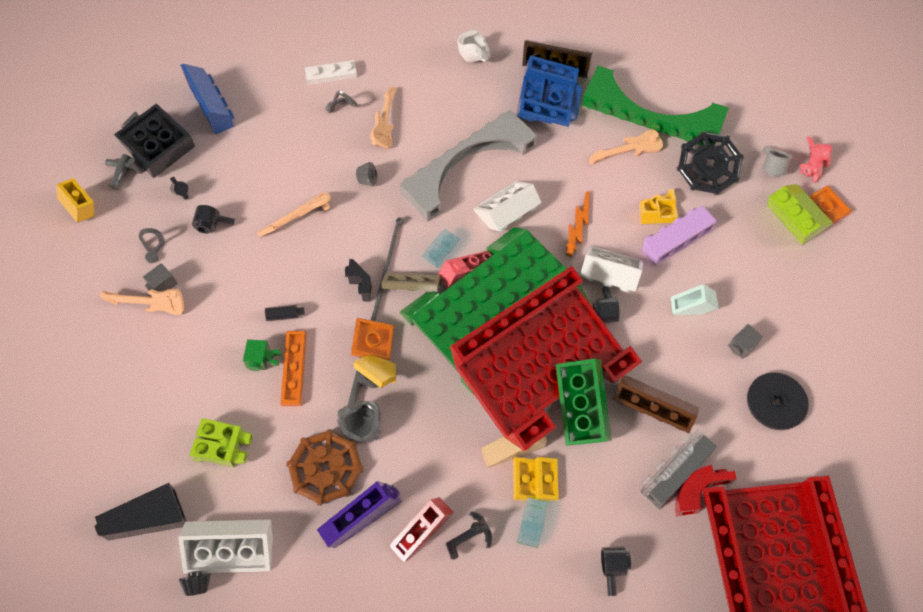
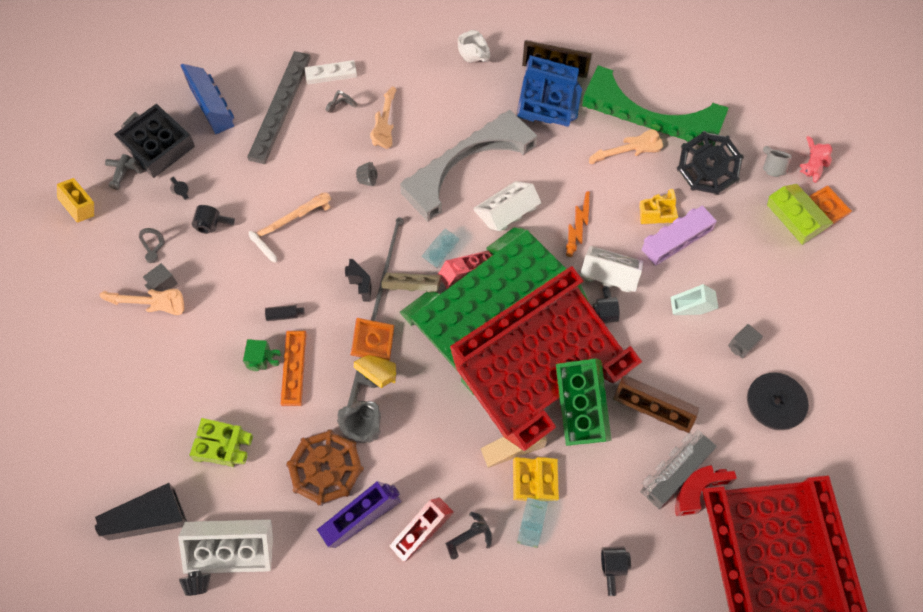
none -> dark grey plate [247,51,311,164]
none -> white piece [249,231,277,262]

